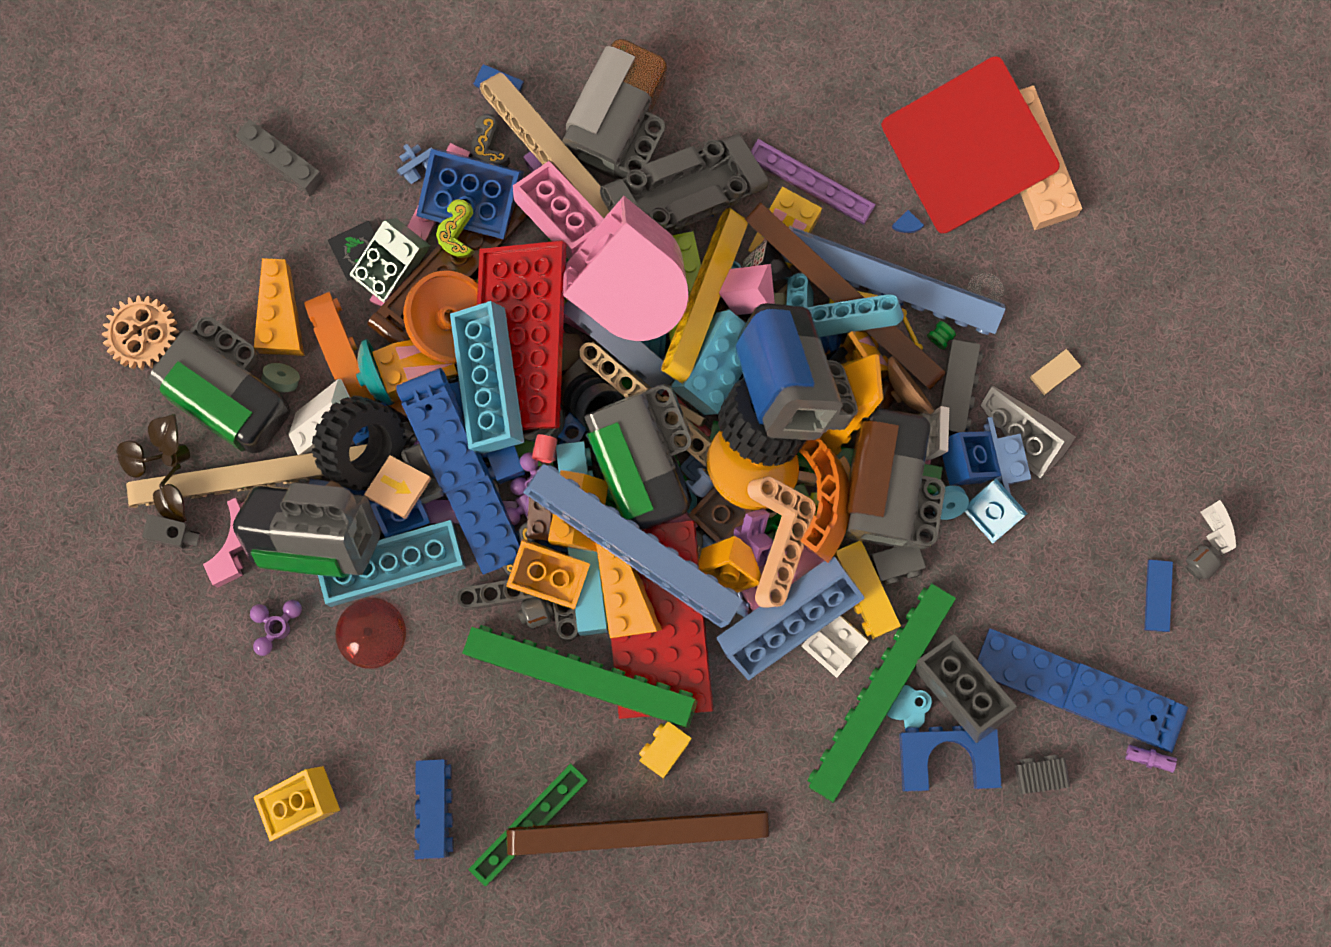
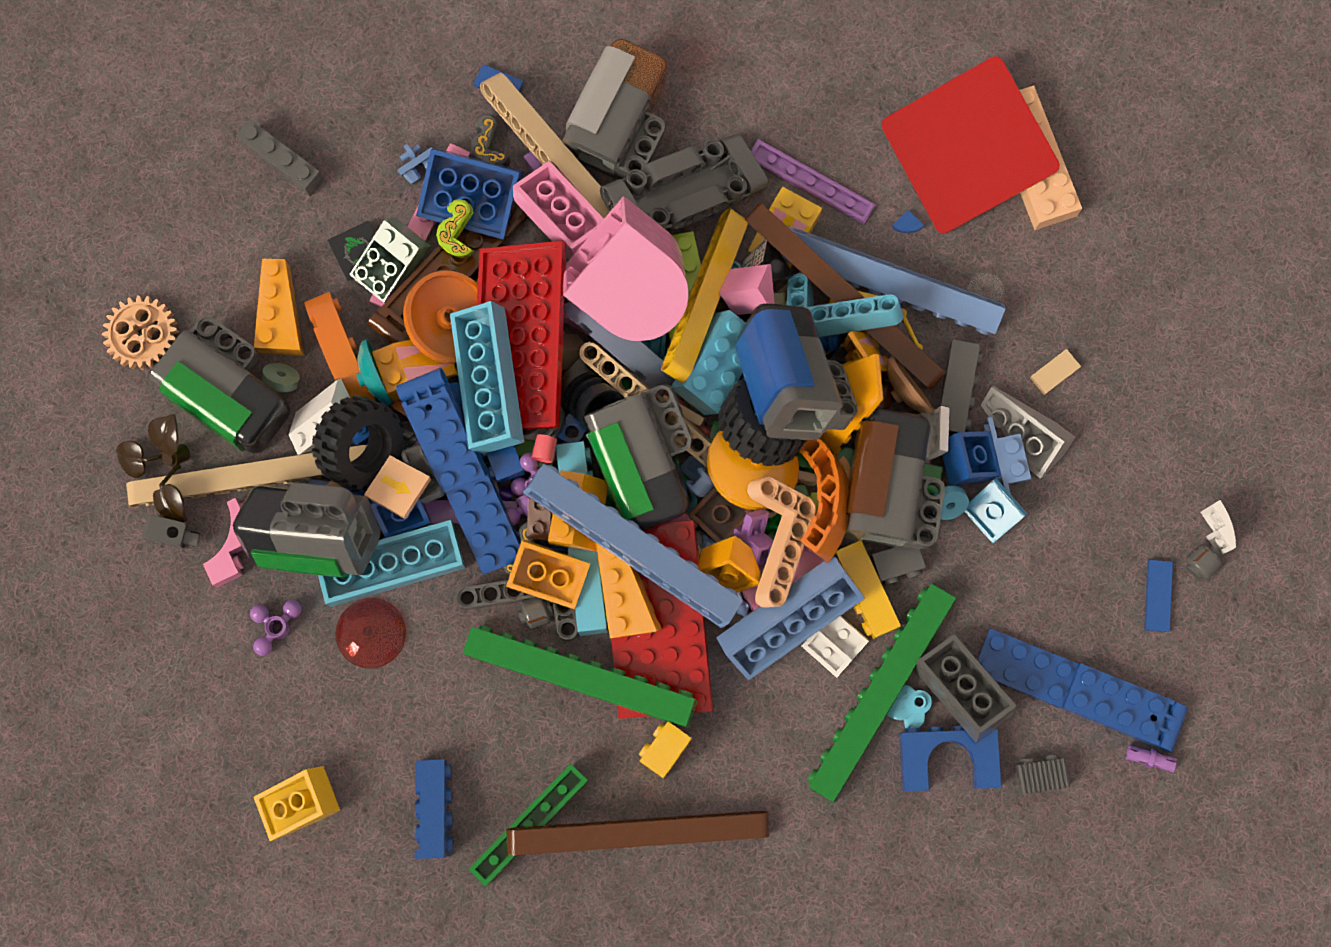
green wheel [927,321,956,350] -> none
none -> dark purple hand [499,475,525,501]

